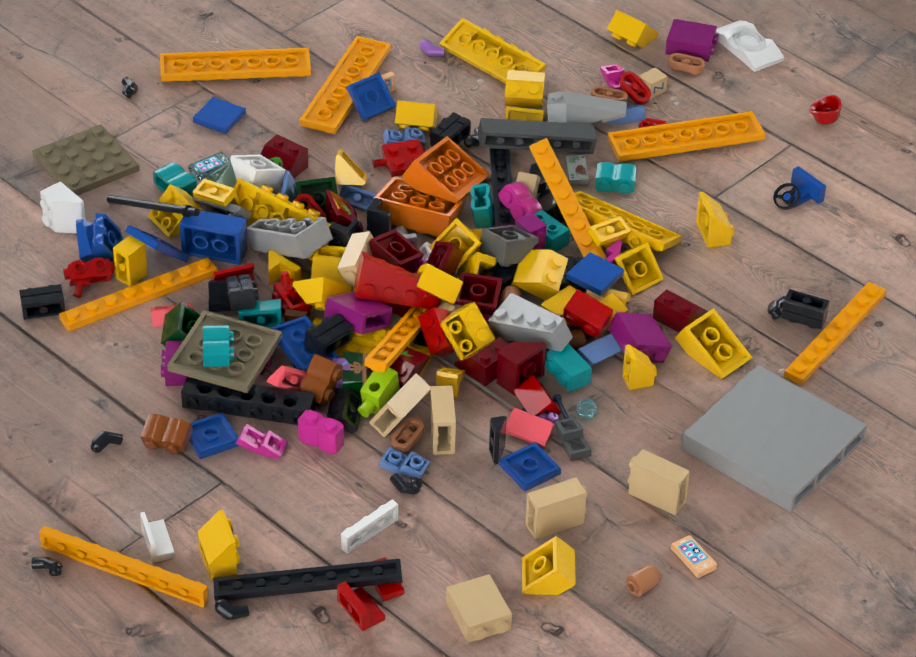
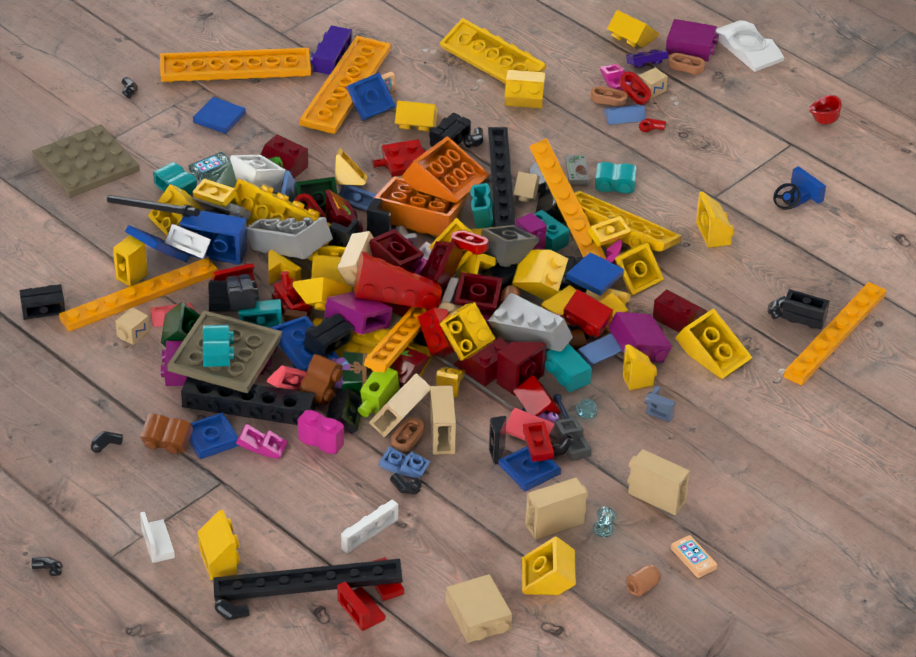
light orange plate [39,526,209,608] -> none
white slope [40,182,86,233] -> none
red brick [63,257,115,298] -> none
blue piece [76,213,123,268] -> none
medium blue slope [383,127,426,146] -> none
yellow panel [417,263,463,304] -> none
medium lavender arm [420,39,444,56] -> none
dark grey brick [477,118,597,154] -> none
dark pink brick [498,182,543,220] -> none
yellow panel [505,106,545,122] -> none
light grey wedge [547,91,627,124] -> none
light orange plate [607,111,765,162] -> none
light grey brick [681,365,867,512] -> none
none -> tan brick [115,307,150,345]
none -> white panel [165,224,211,258]
none -> dark purple brick [311,25,352,75]
none -> red plate [451,231,488,255]
none -> red plate [523,421,554,462]
none -> black arm [551,433,574,457]
none -> clear light blue bush [593,507,617,537]
none -> dark purple plate [626,49,668,68]
none -> sand blue bracket [645,386,675,422]

